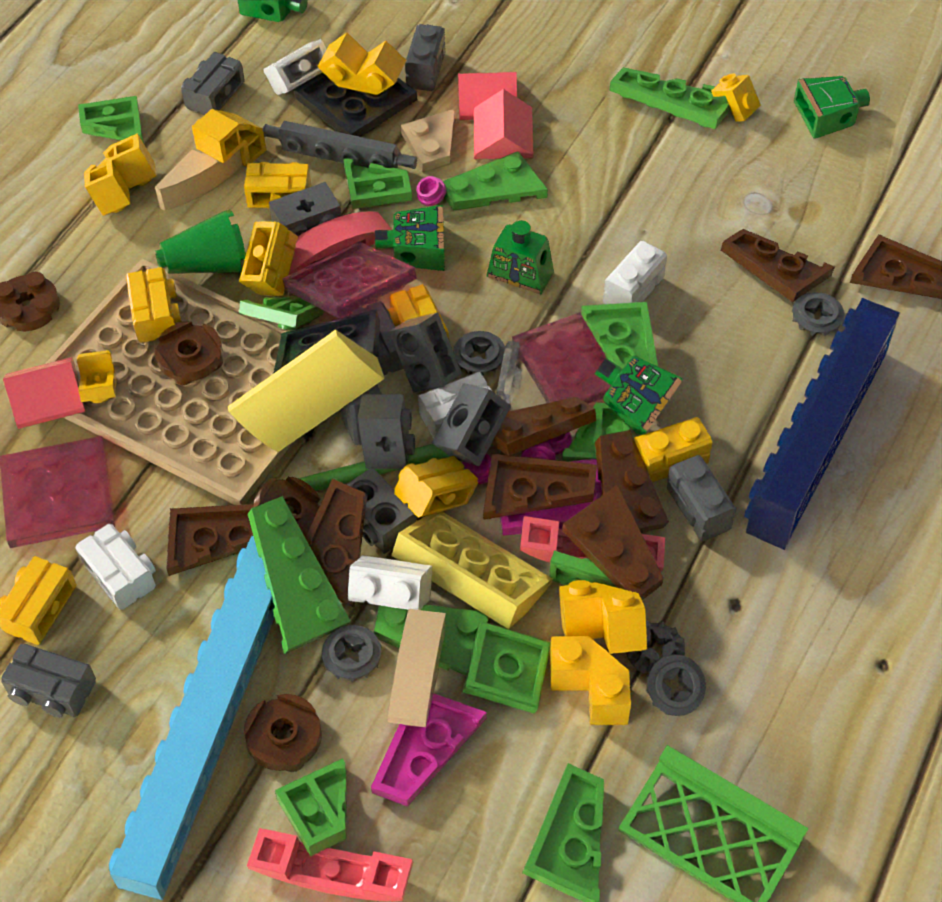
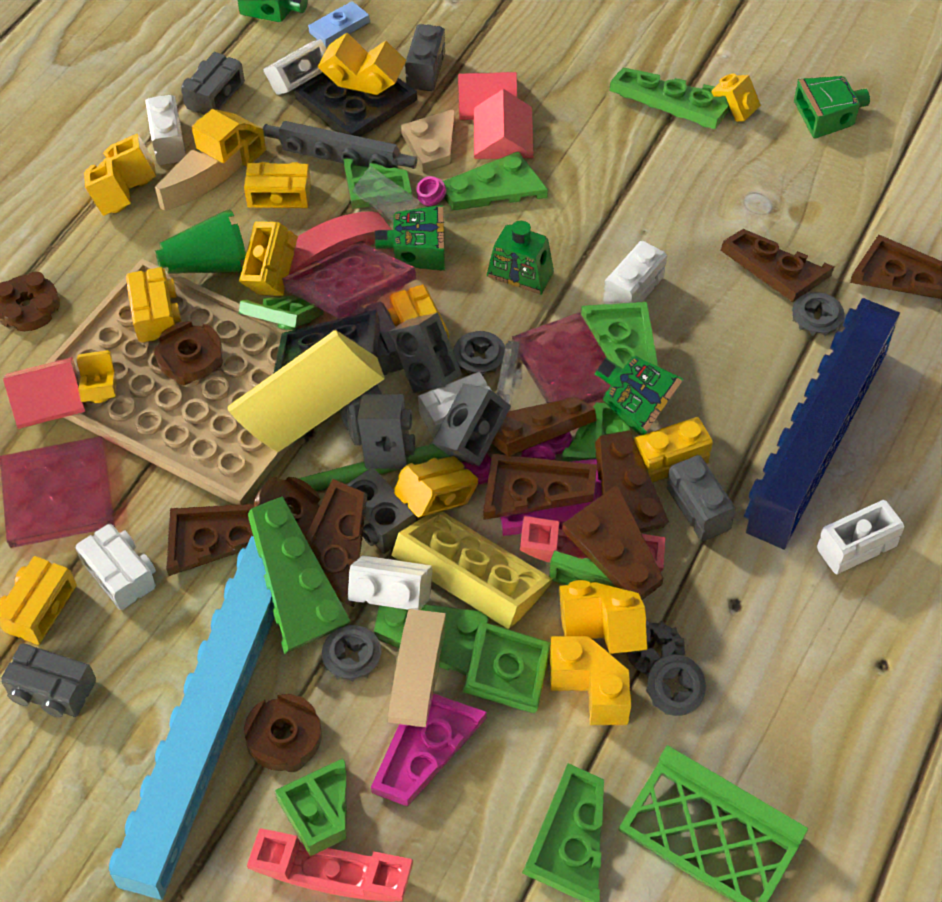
bright green wing [78,96,144,143] -> none
dark grey brick [269,182,341,236] -> none
none -> white brick [145,95,186,165]
none -> light blue plate [308,1,370,47]
none -> clear plate [352,166,420,221]
none -> white brick [817,500,904,574]

